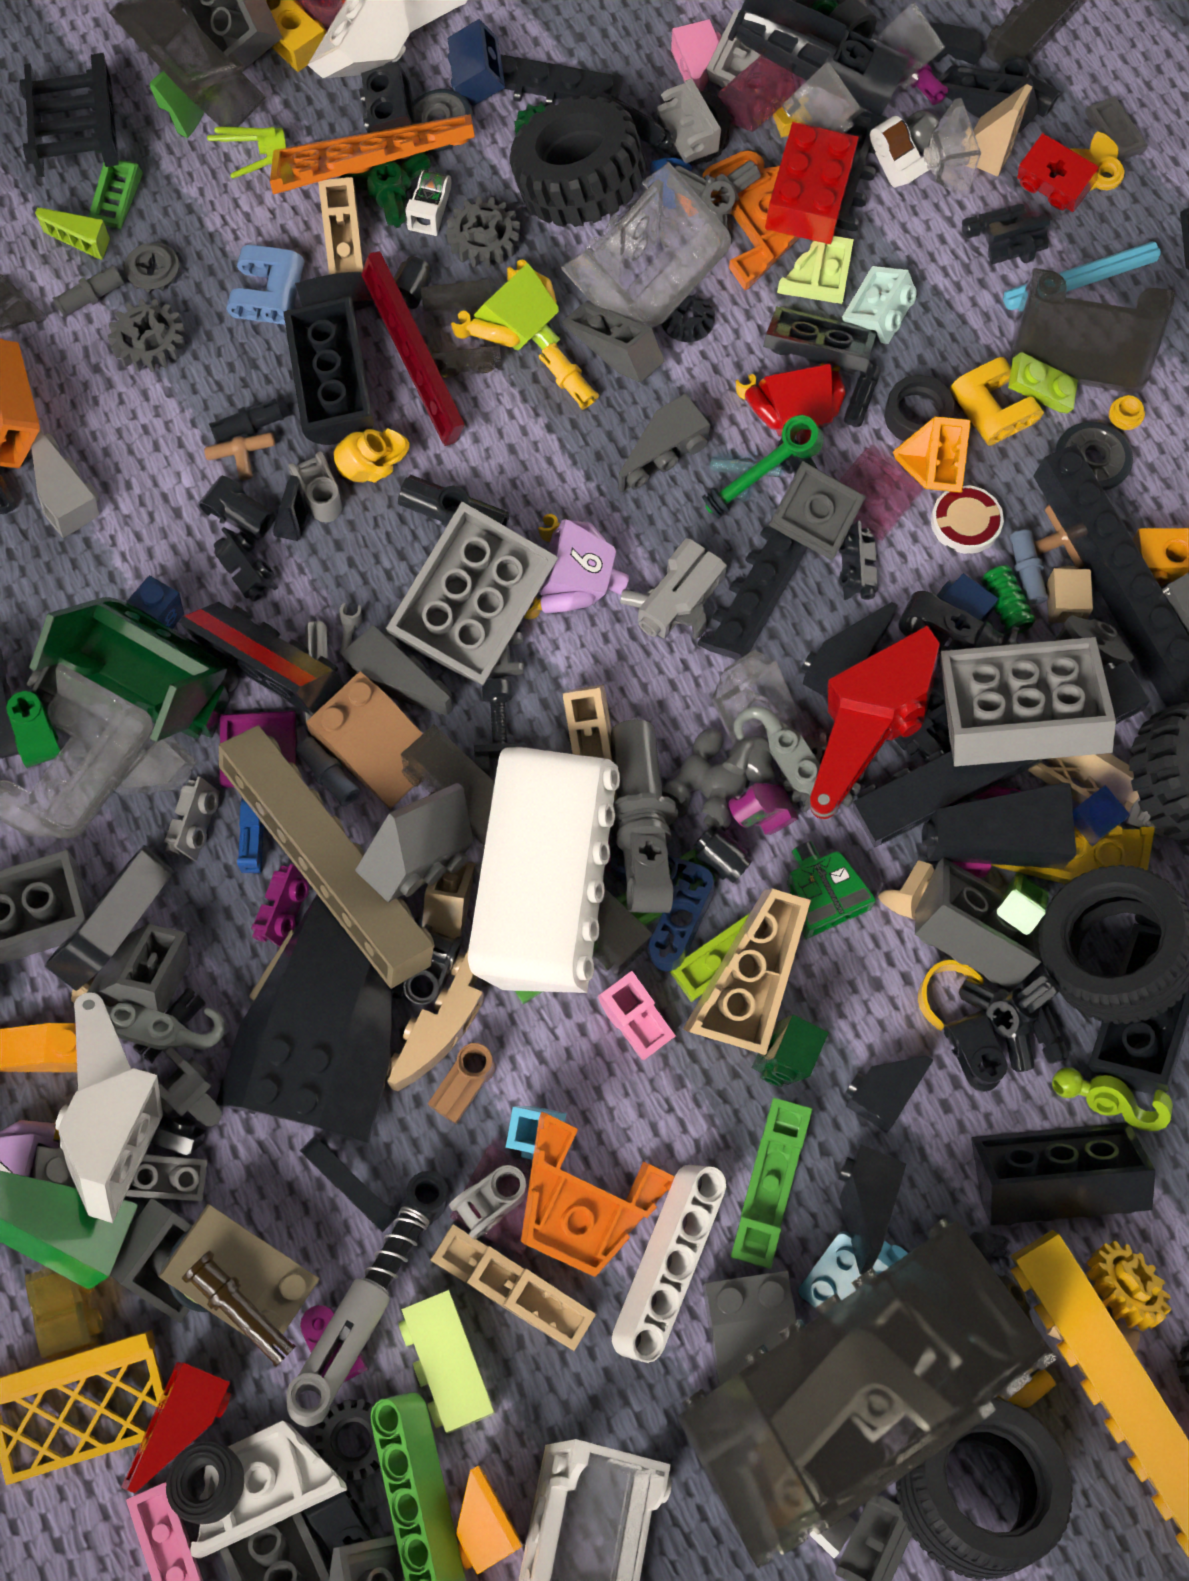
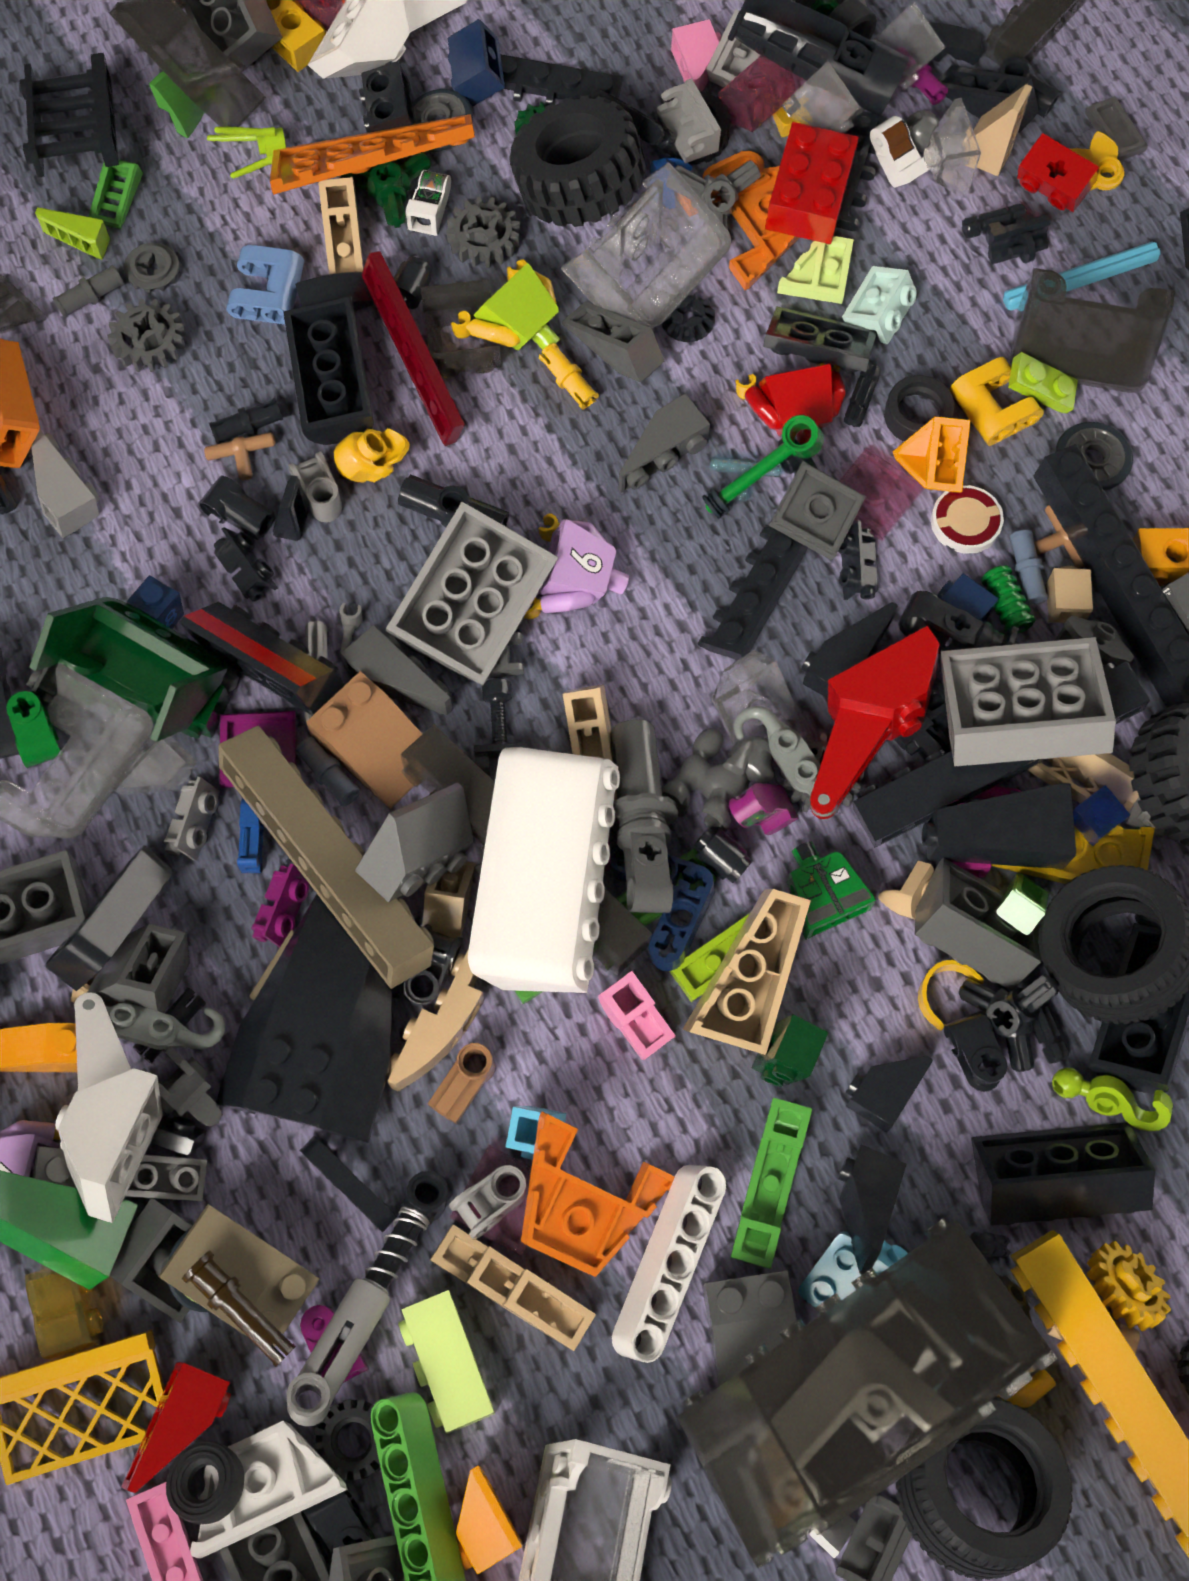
light grey piece [620,538,727,639] -> none
yellow plate [1108,395,1145,430] -> none

